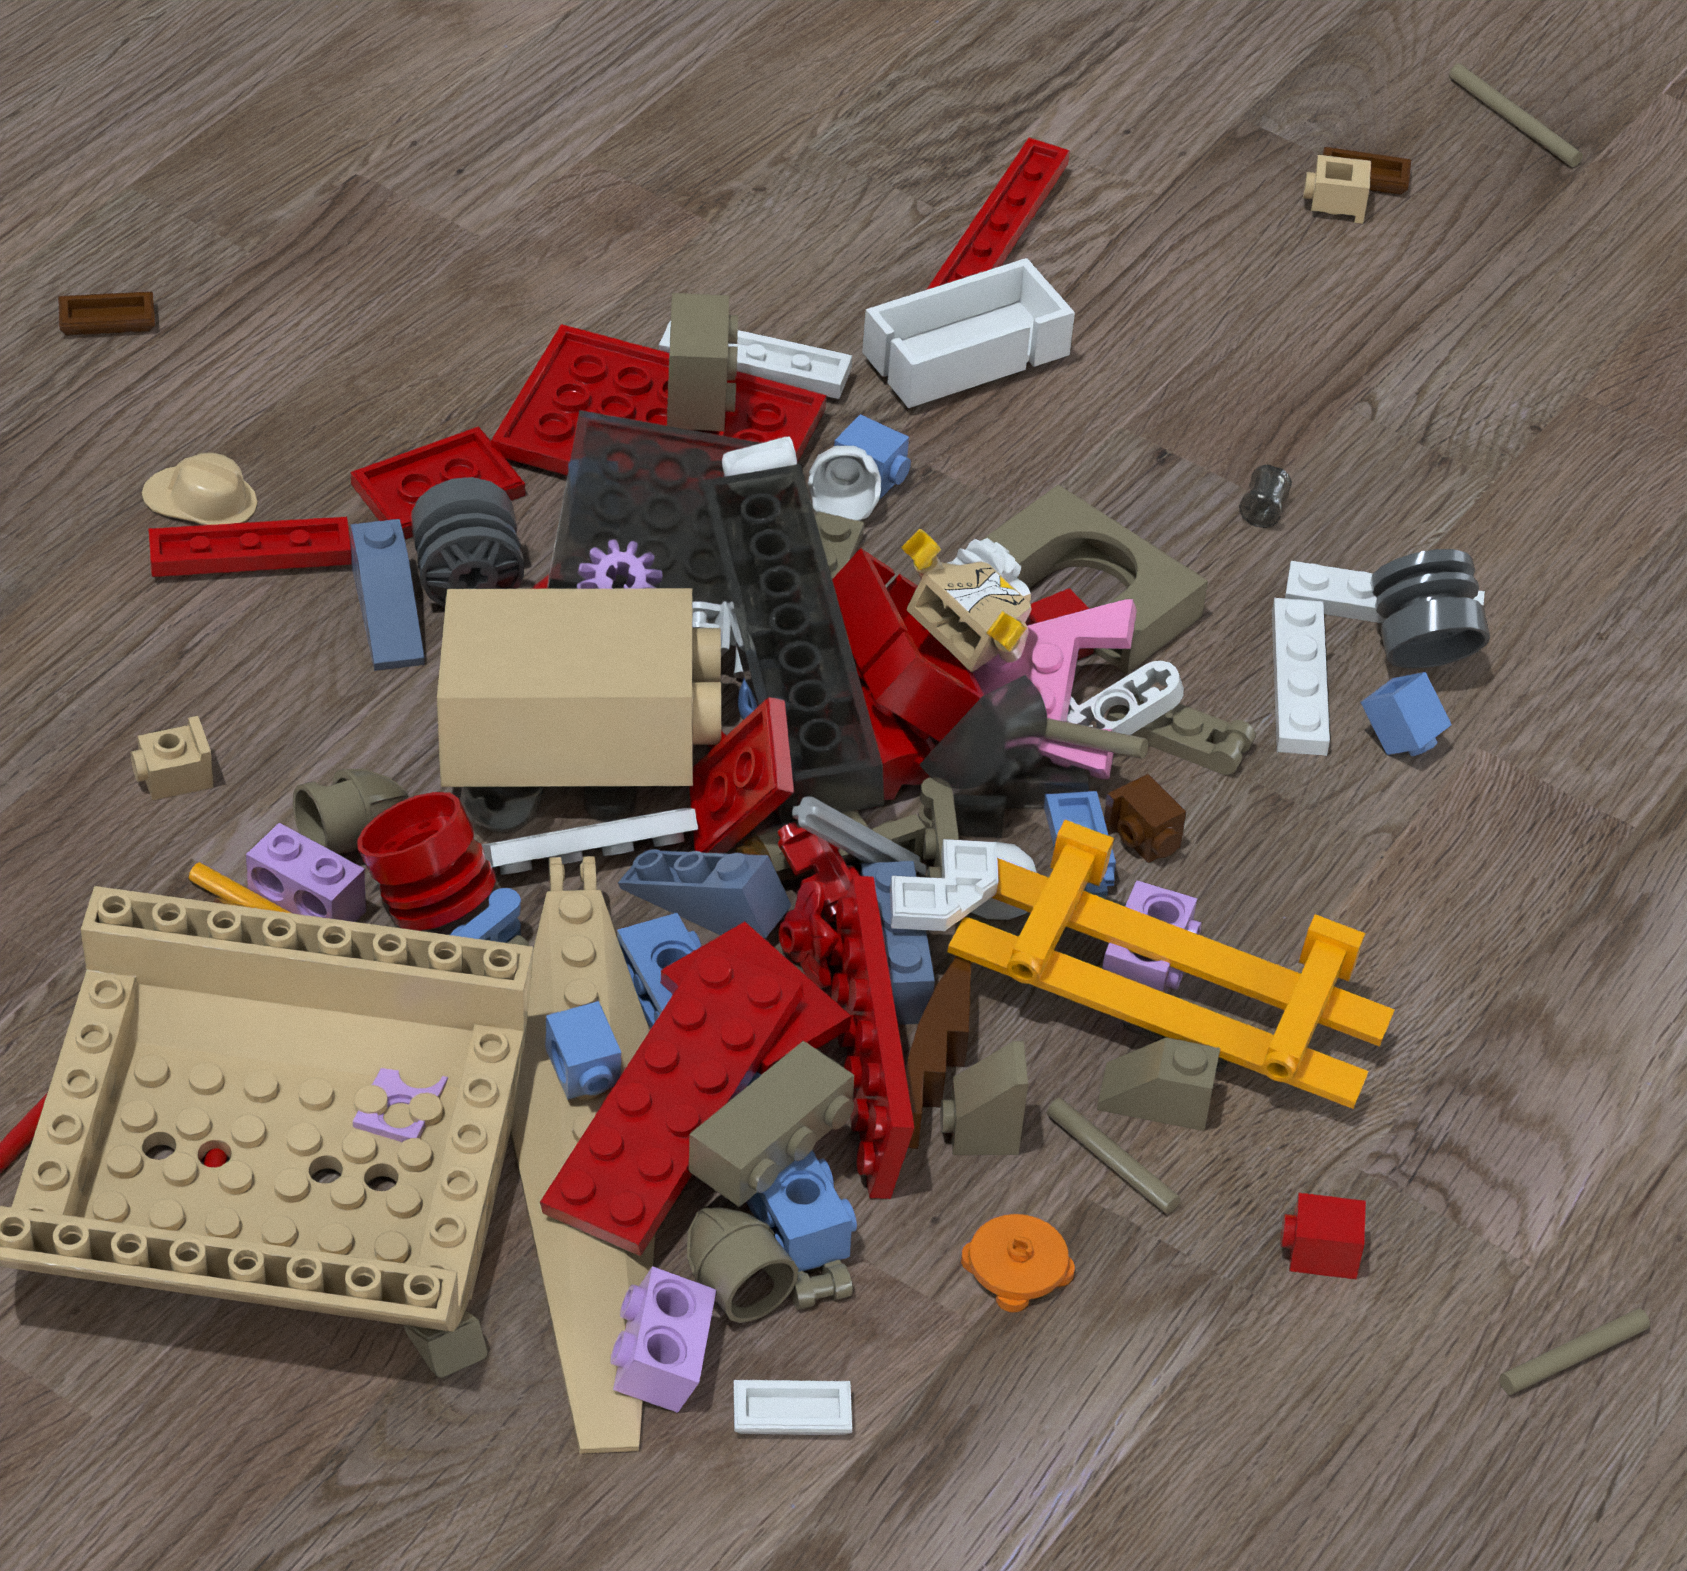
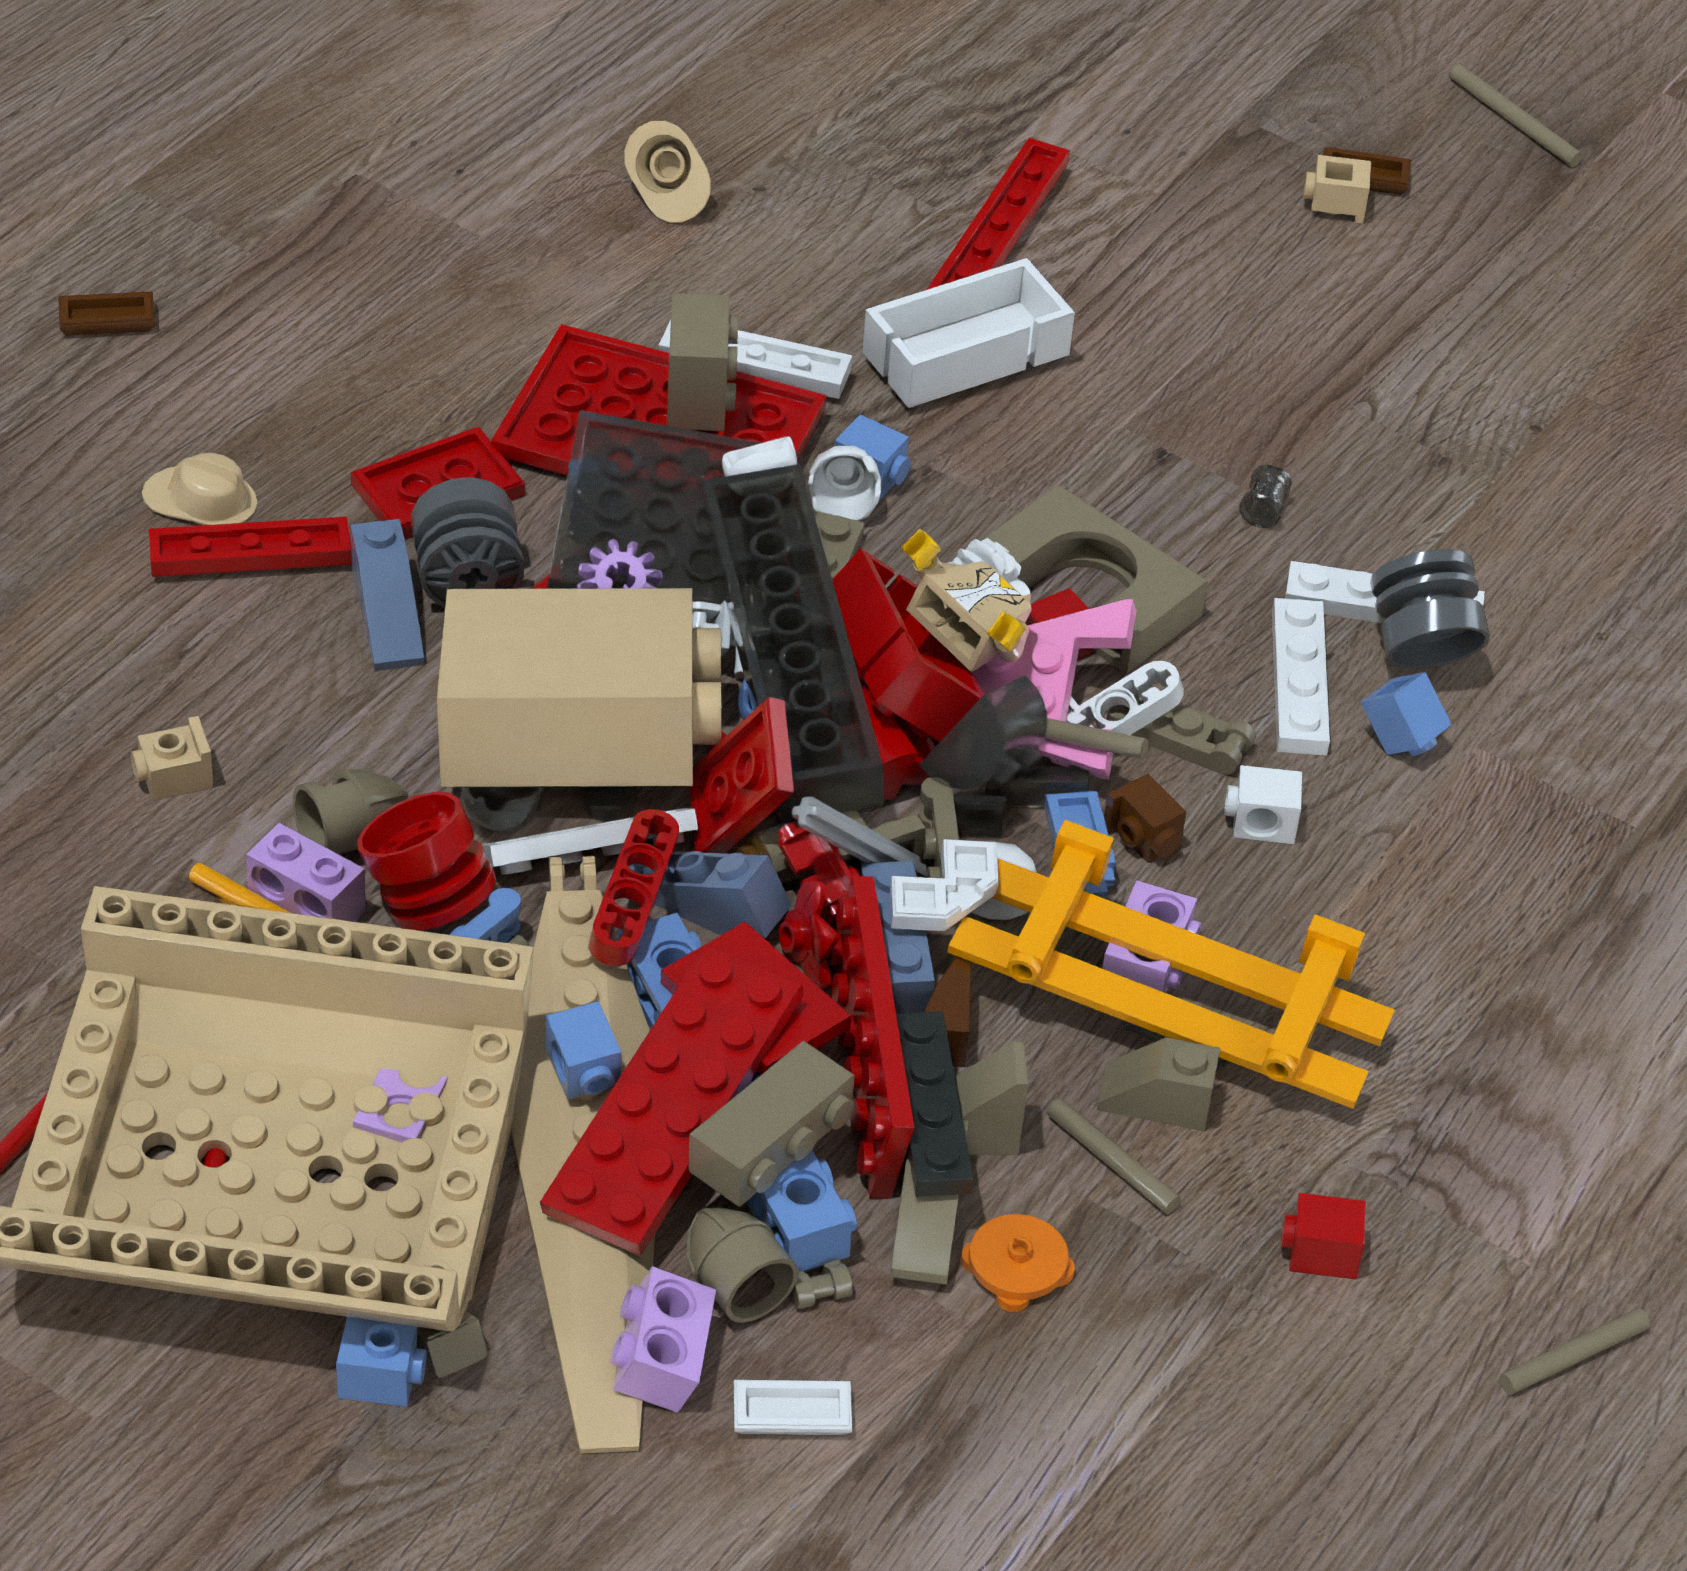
none -> medium blue brick [336,1317,427,1407]
none -> red beam [588,809,679,966]
none -> tan piece [624,121,711,223]
none -> dark tan slope [890,1120,969,1285]
none -> pearl dark grey plate [896,1011,973,1197]
none -> white brick [1224,765,1302,844]

